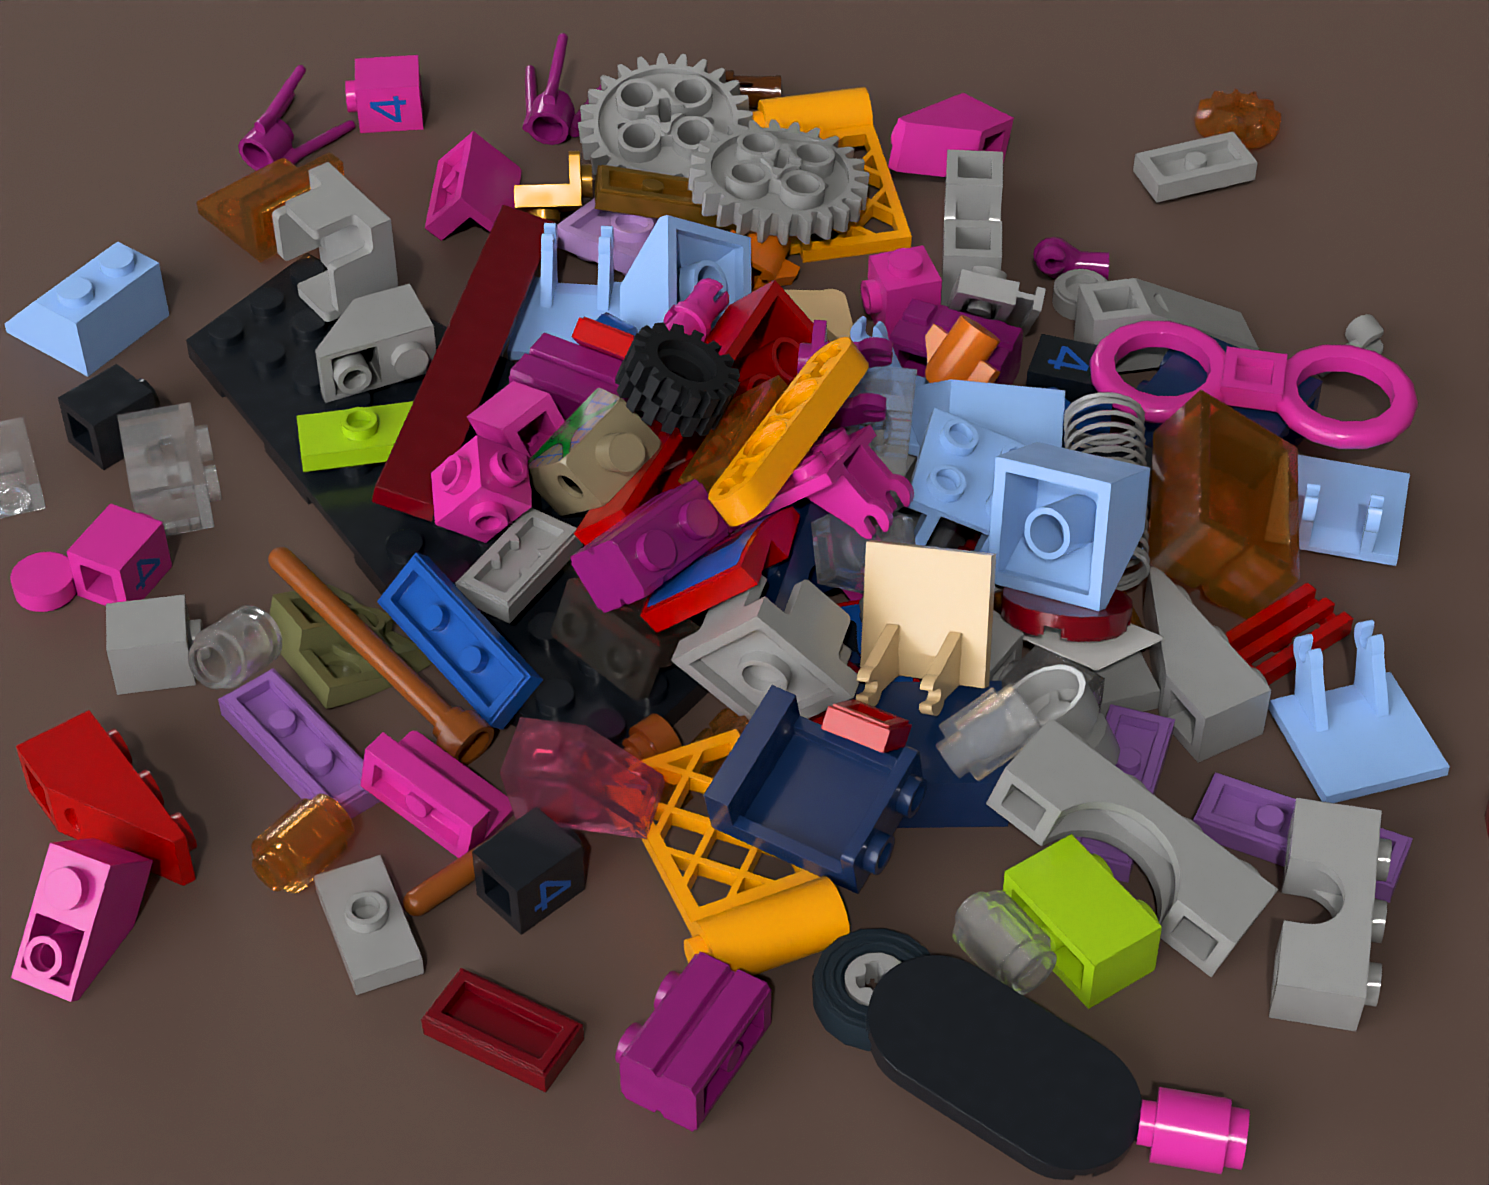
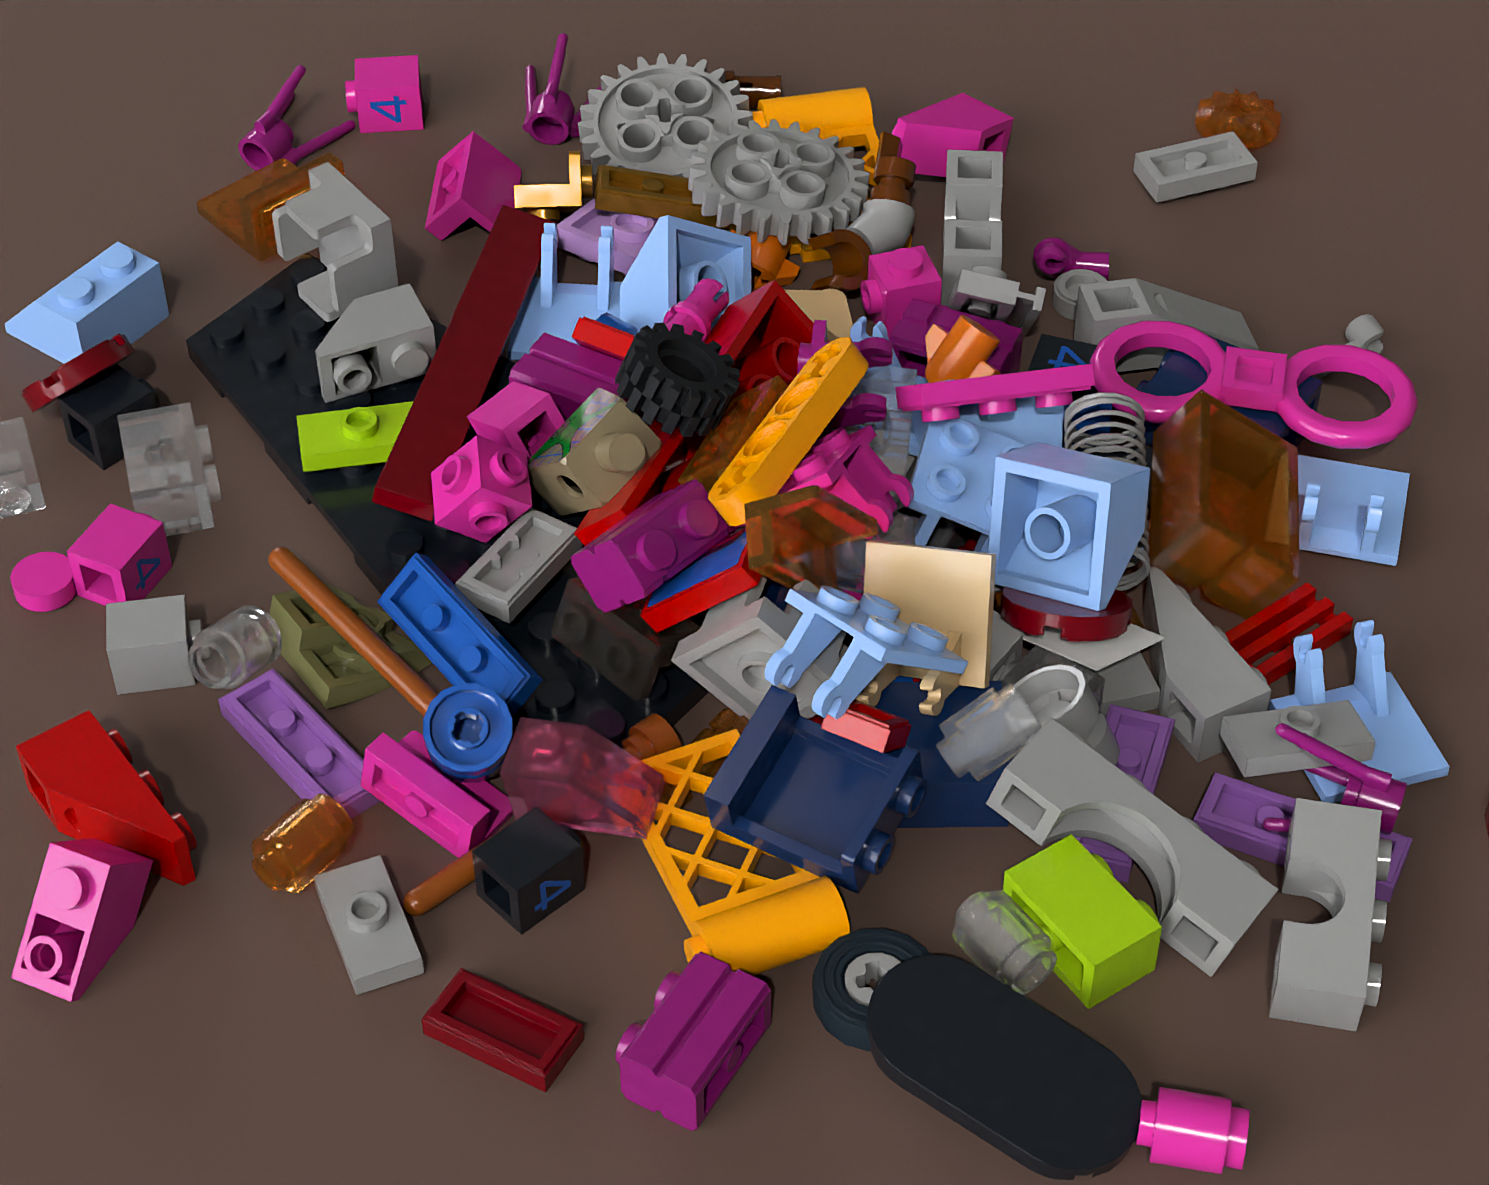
none -> dark red tile [21,333,135,413]
none -> blue wheel [423,683,513,783]
none -> clear orange panel [744,485,879,590]
none -> light blue plate [765,585,968,719]
none -> reddish brown piece [807,131,916,293]
none -> dark pink tile [895,364,1095,422]
none -> light grey plate [1220,700,1375,777]
none -> magenta plant [1262,723,1407,835]

